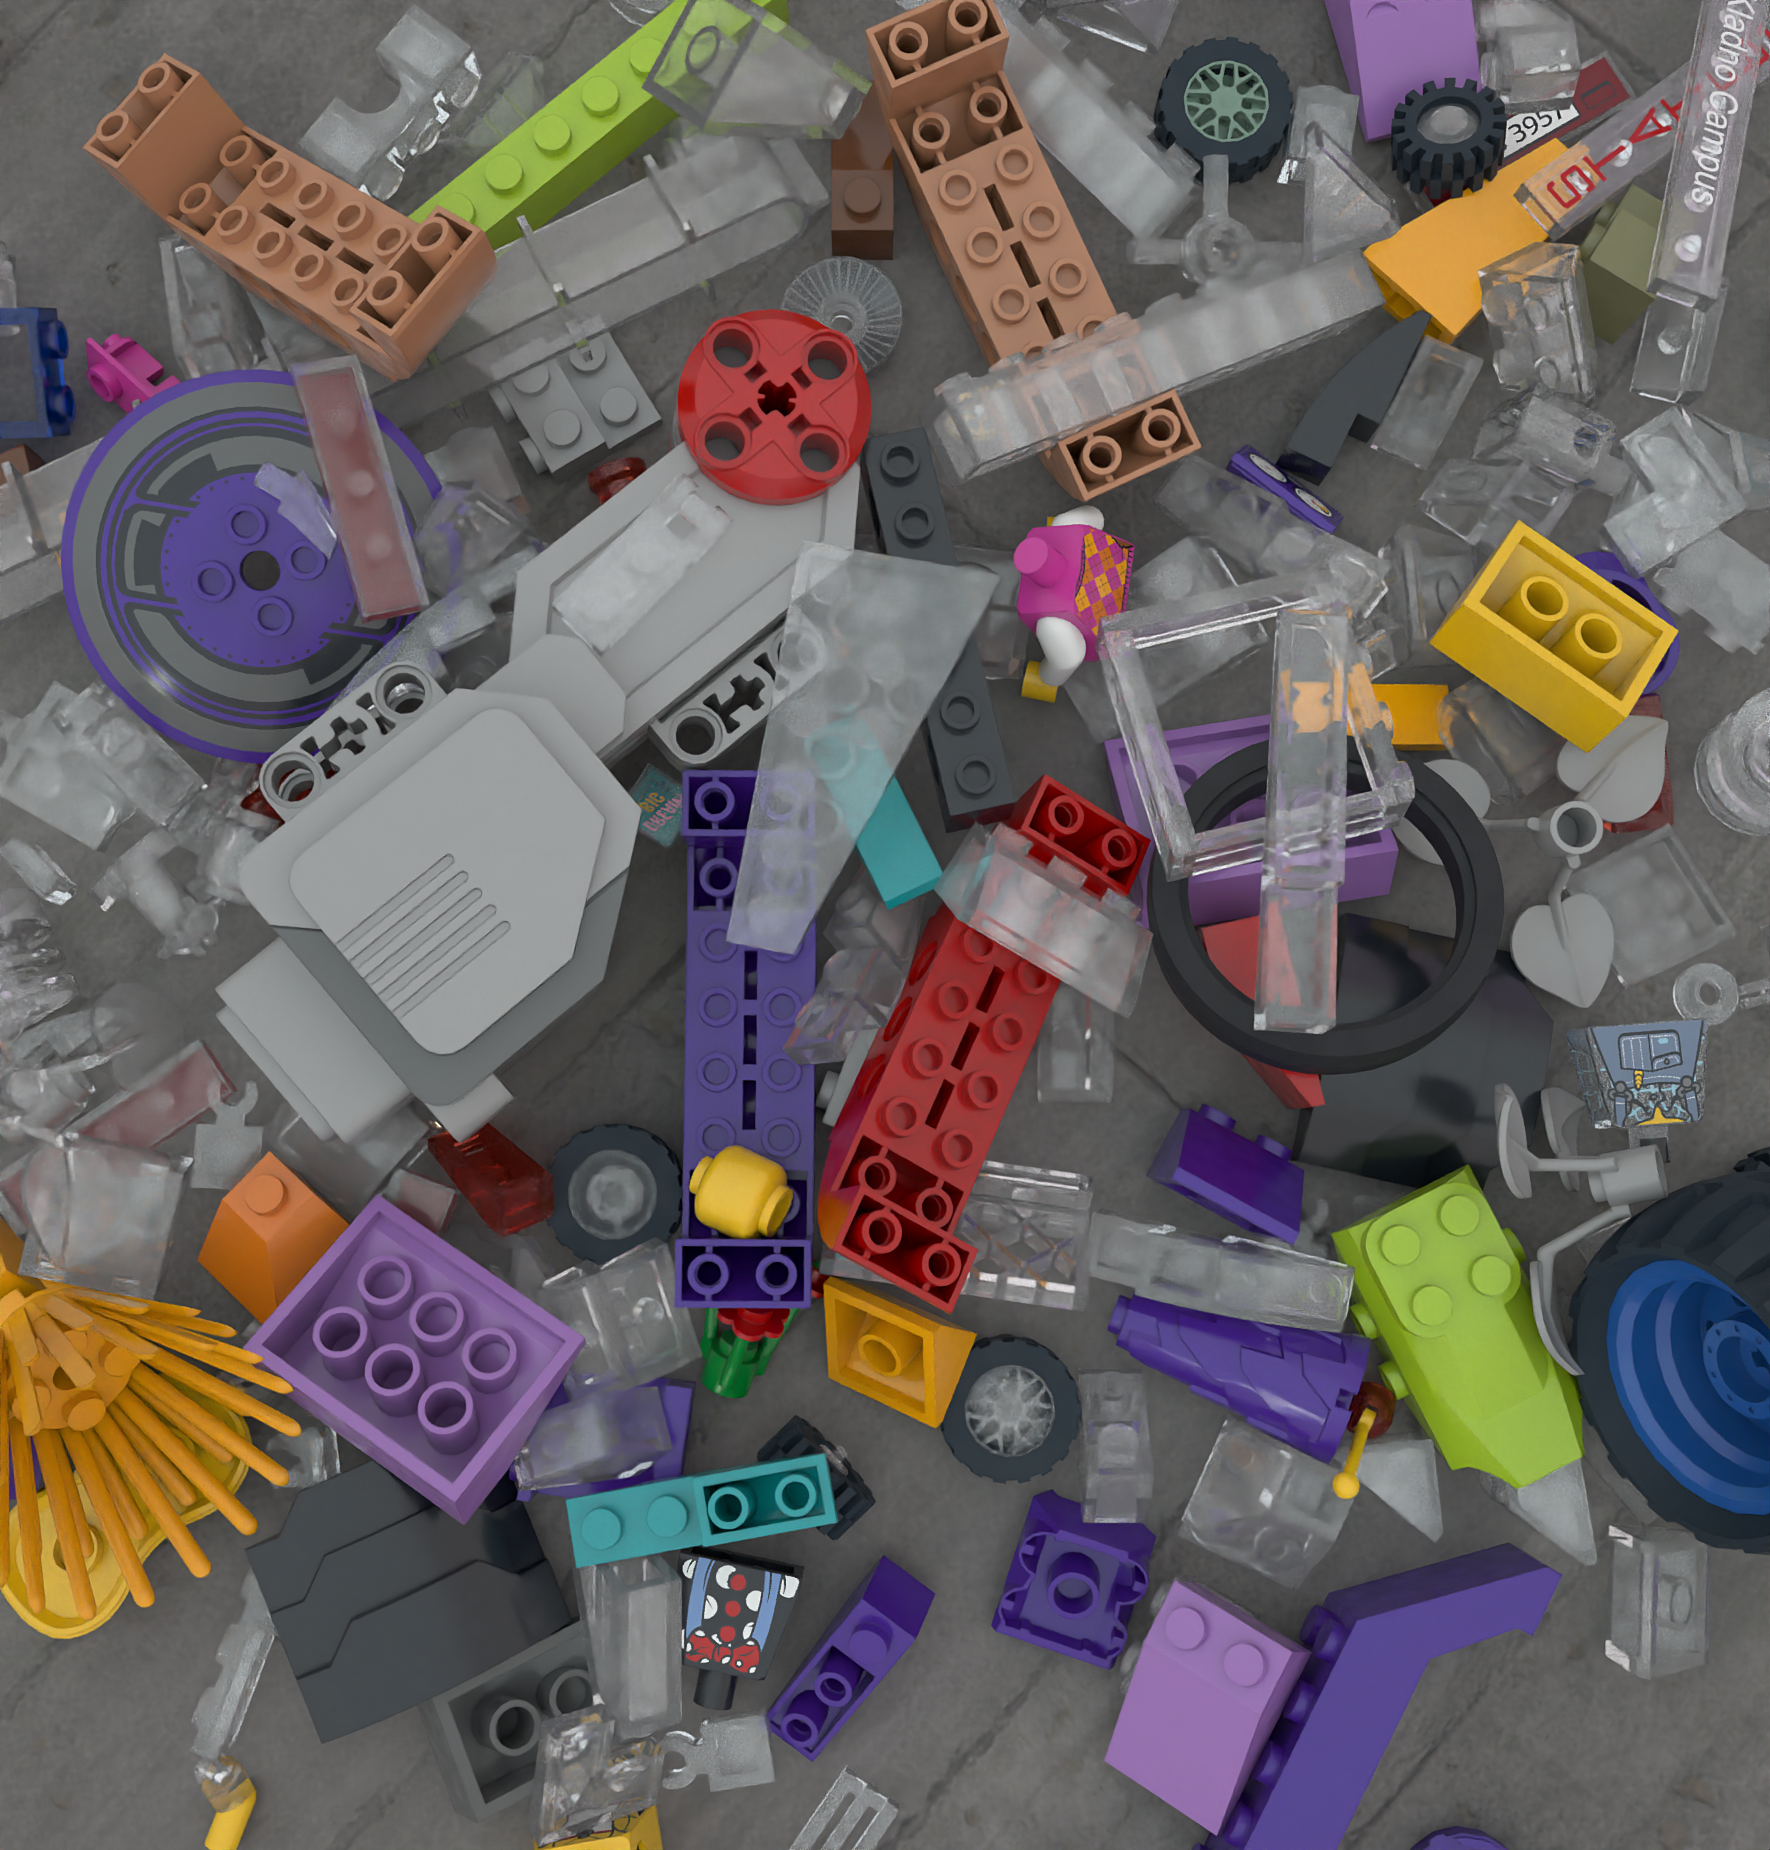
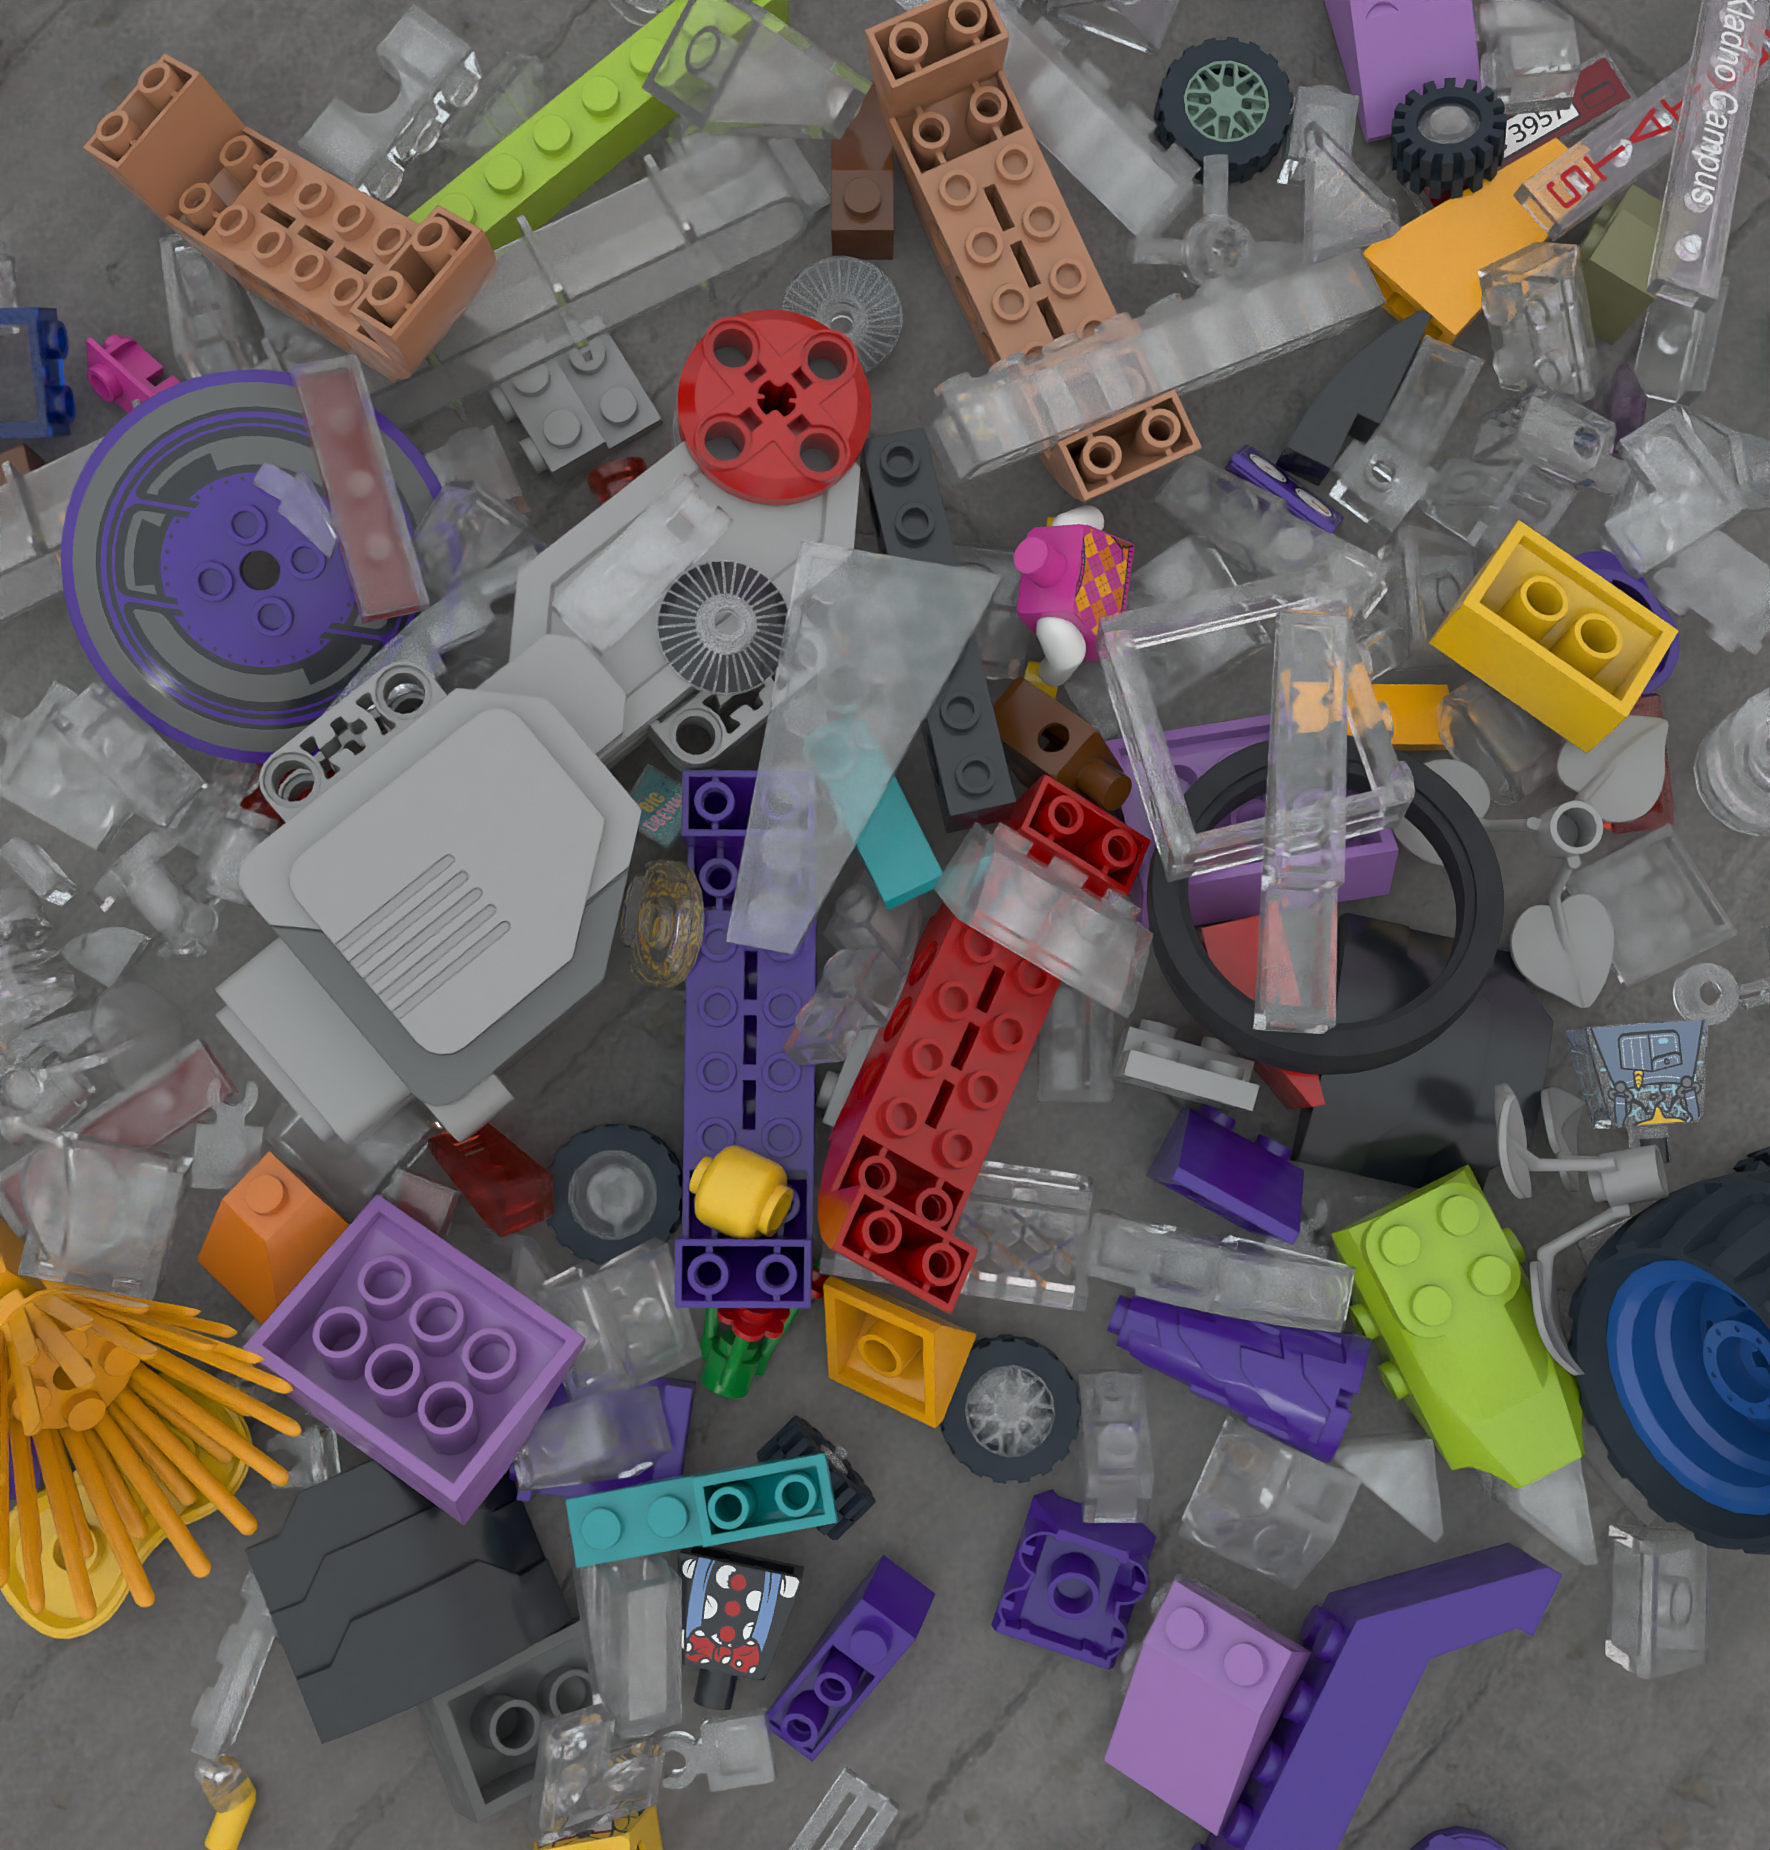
hinge [1332,1381,1396,1499] -> none
none -> clear tile [57,927,152,990]
none -> clear tile [620,860,705,987]
none -> dish [656,560,792,695]
none -> reddish brown torso [993,675,1132,811]
none -> light grey plate [1109,1019,1260,1112]
none -> clear brick [1328,432,1438,538]
none -> clear purple slope [1593,364,1647,455]

